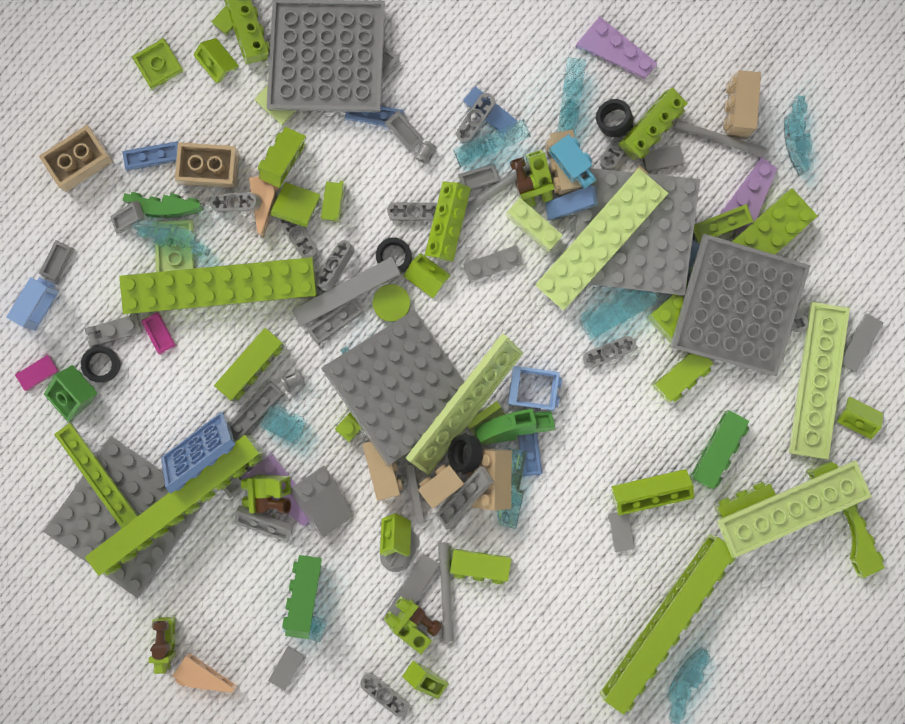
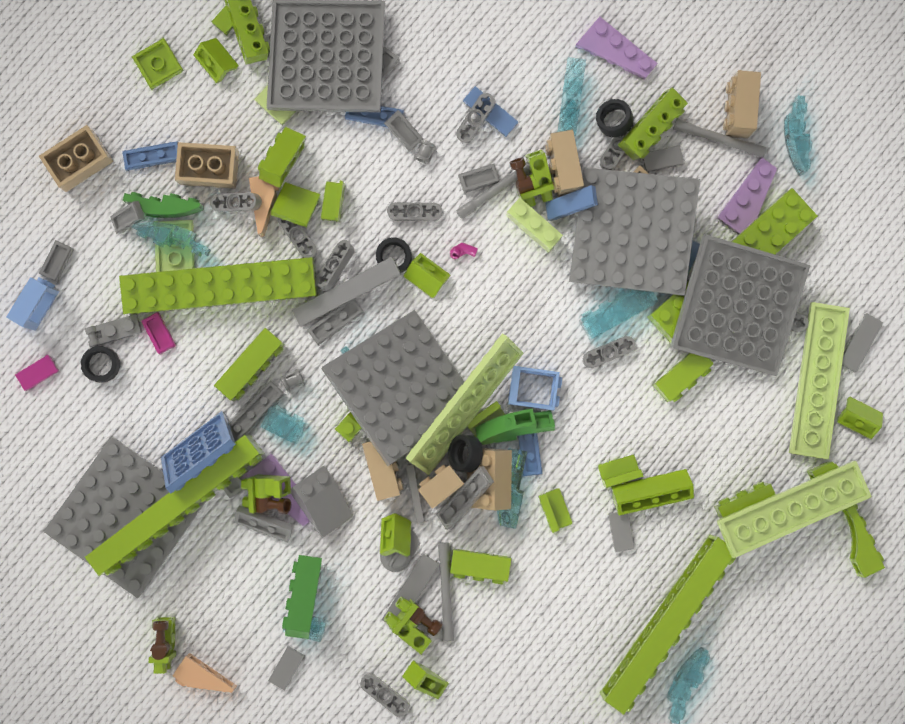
bright green slope [43,365,98,423] -> none
lime plate [54,423,139,529] -> none
lime tile [372,284,410,322] -> none
lime brick [425,181,471,262] -> none
clear light blue slope [453,119,531,167] -> none
light grey plate [463,245,523,283] -> none
yellowish green plate [535,168,668,311] -> none
medium azure brick [548,134,596,189] -> none
bright green brick [690,410,749,489] -> none
lime plate [694,204,753,243] -> none
none -> dark pink arm [450,243,478,259]
none -> lime panel [538,488,572,533]
none -> lime panel [598,455,644,488]

